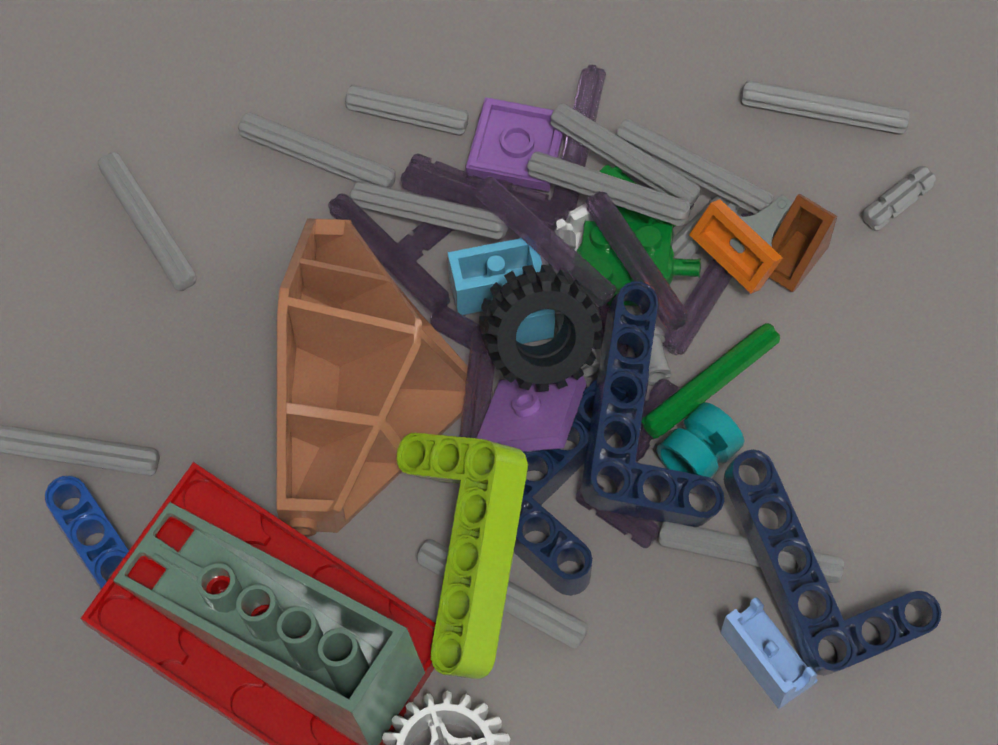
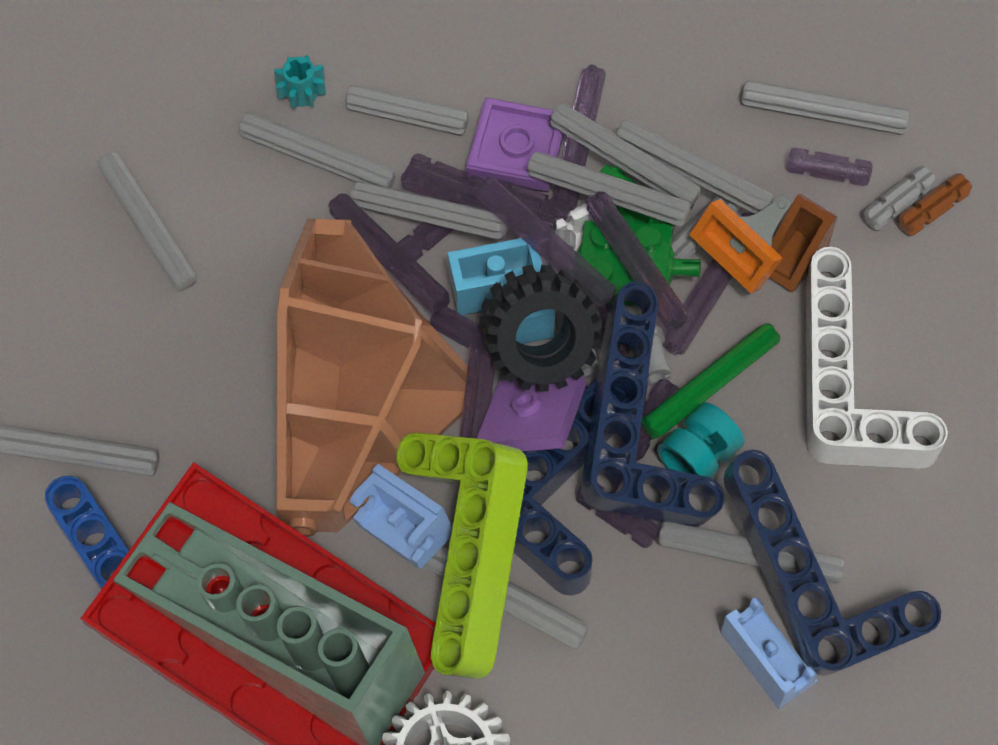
none -> teal gear [274,55,326,109]
none -> light blue hinge [350,464,452,569]
none -> clear purple axle [787,147,873,186]
none -> white beam [805,247,948,469]
none -> dark orange axle [897,173,972,236]

